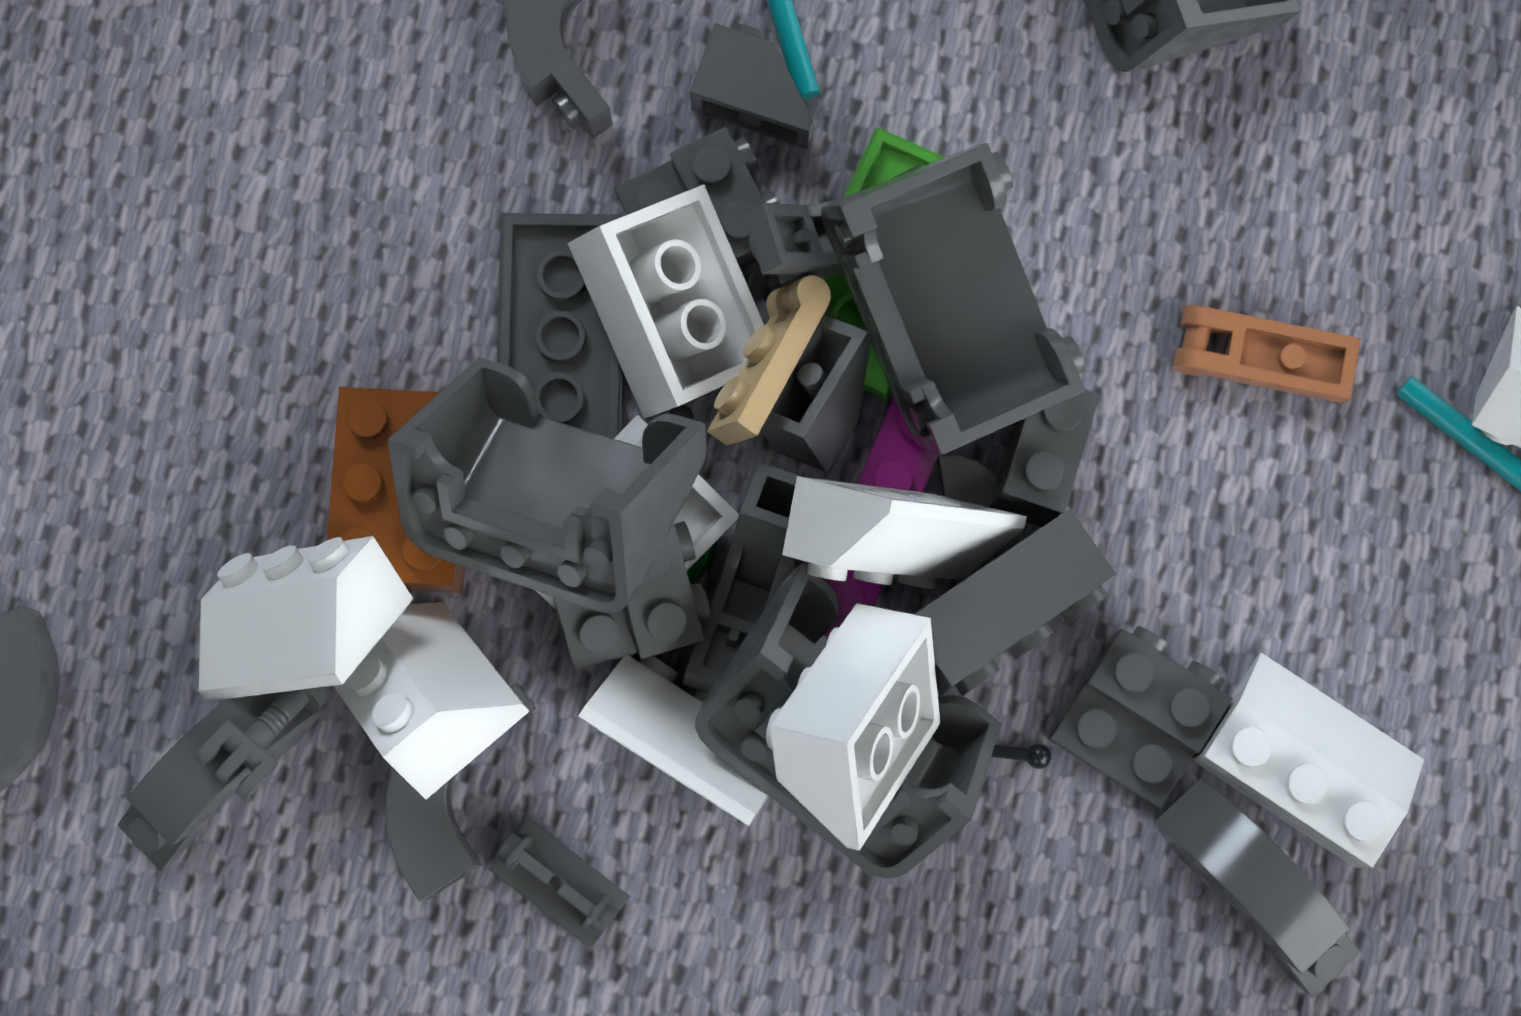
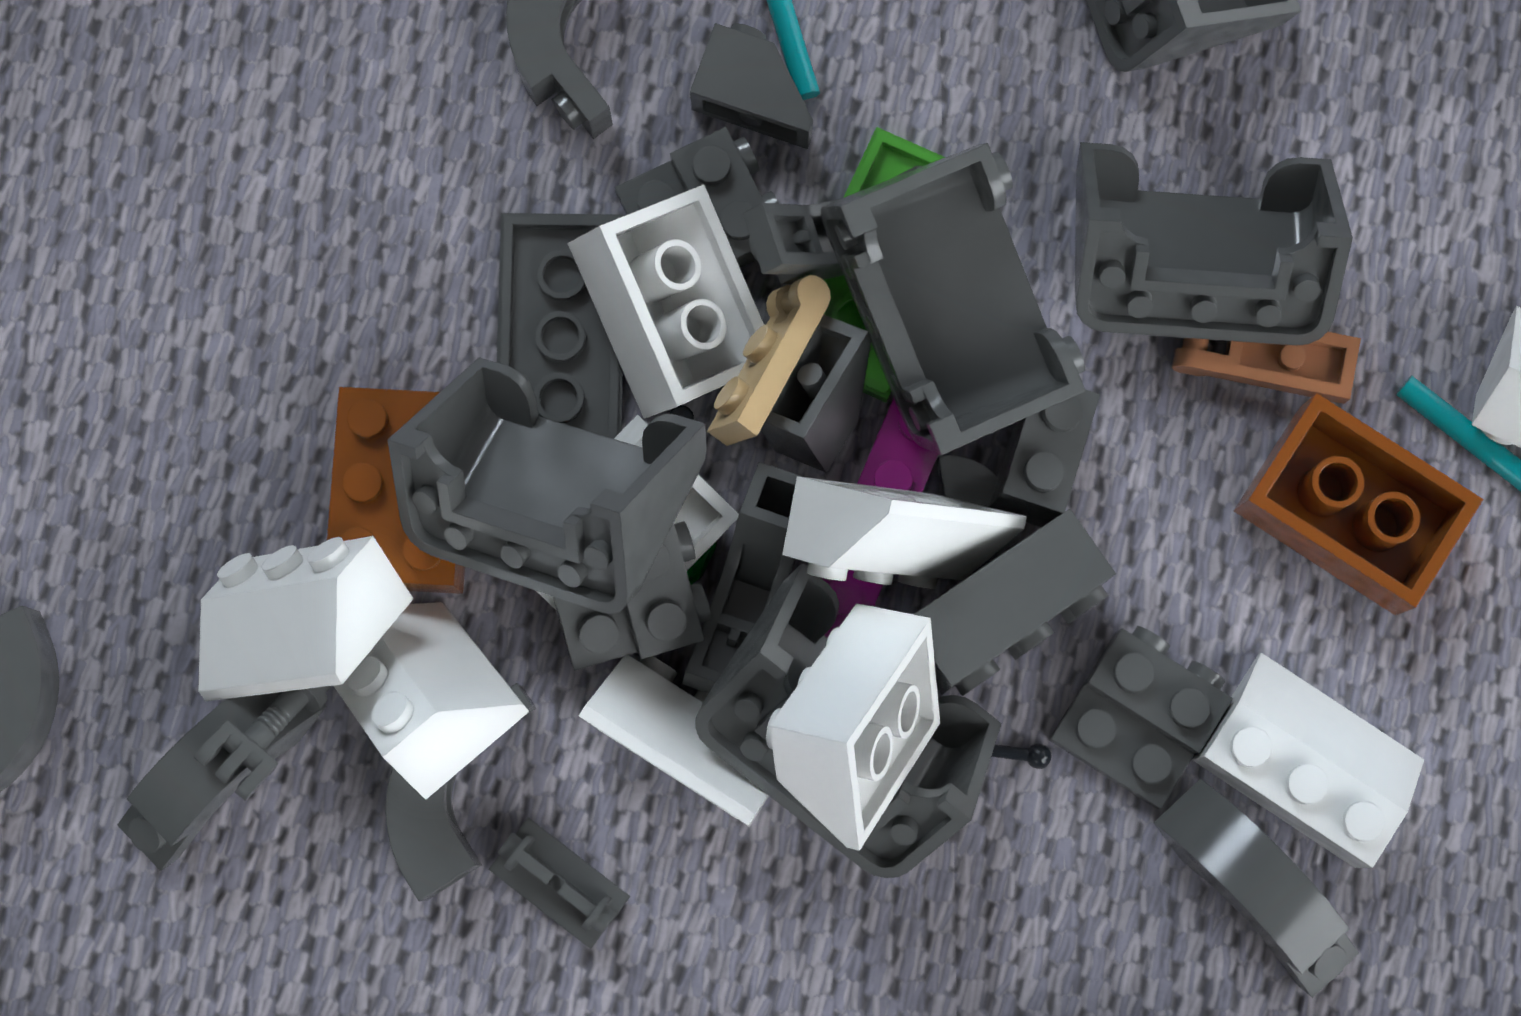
none -> dark grey windscreen [1075,142,1353,345]
none -> dark orange brick [1233,393,1484,616]

